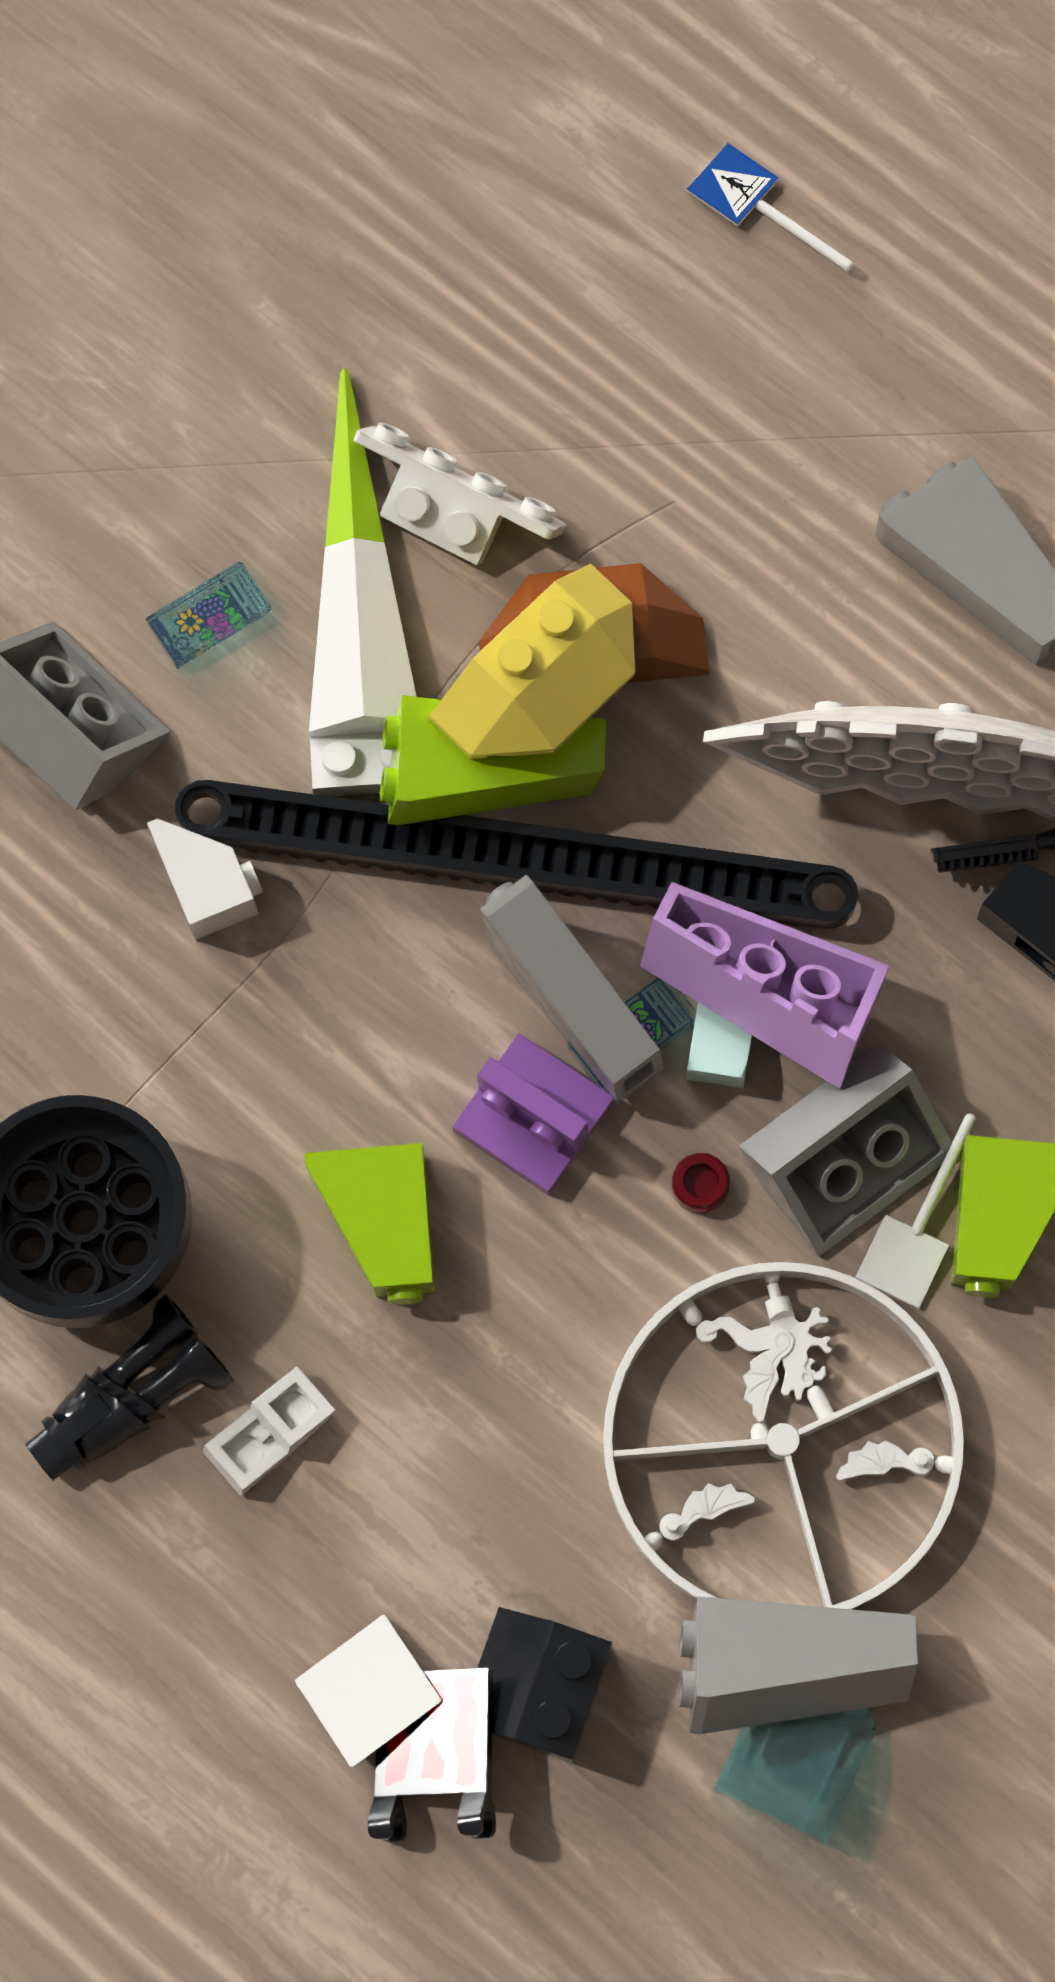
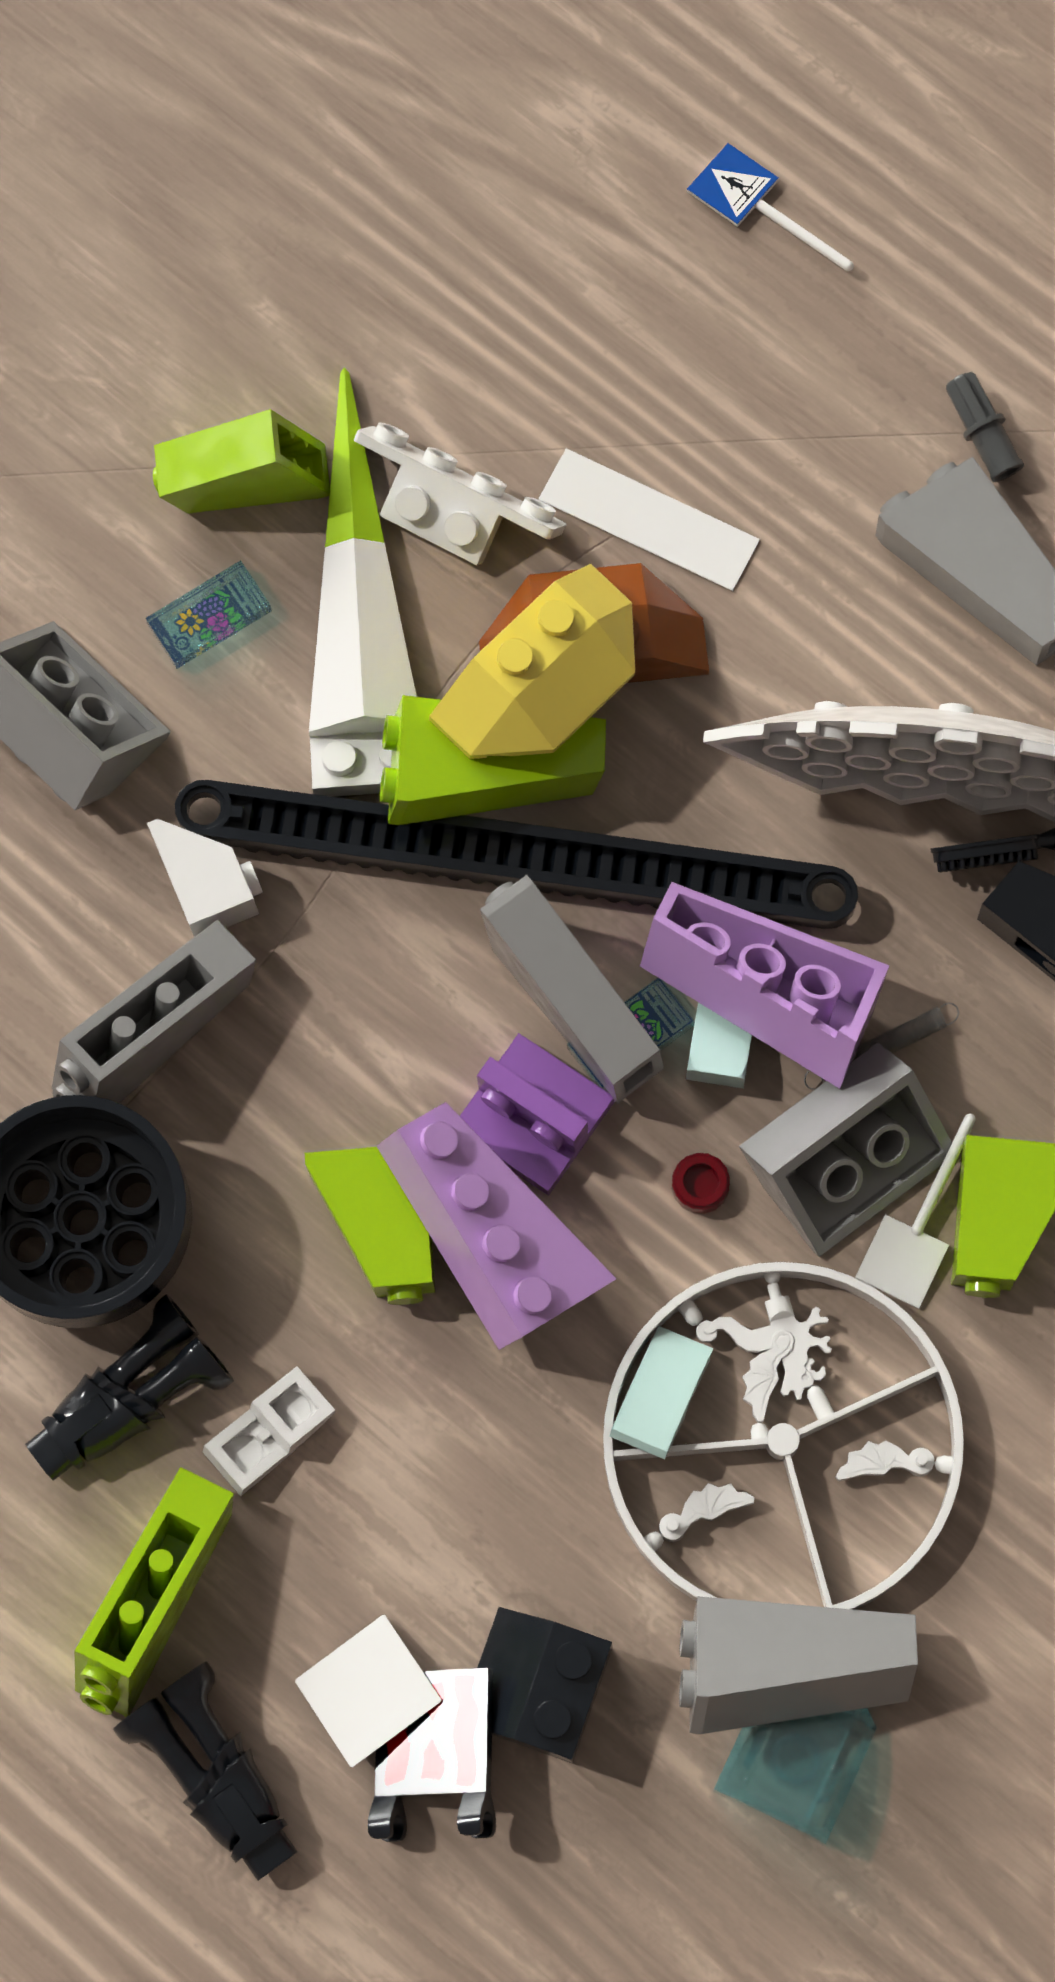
none -> light grey slope [52,919,256,1104]
none -> lime slope [74,1467,234,1717]
none -> black piece [113,1661,297,1881]
none -> lime slope [153,409,330,513]
none -> lavender wedge [377,1102,616,1350]
none -> white sticker [538,448,760,591]
none -> light aqua slope [609,1326,713,1460]
none -> light grey piece [804,1003,959,1090]
none -> dark grey axle [946,372,1024,482]

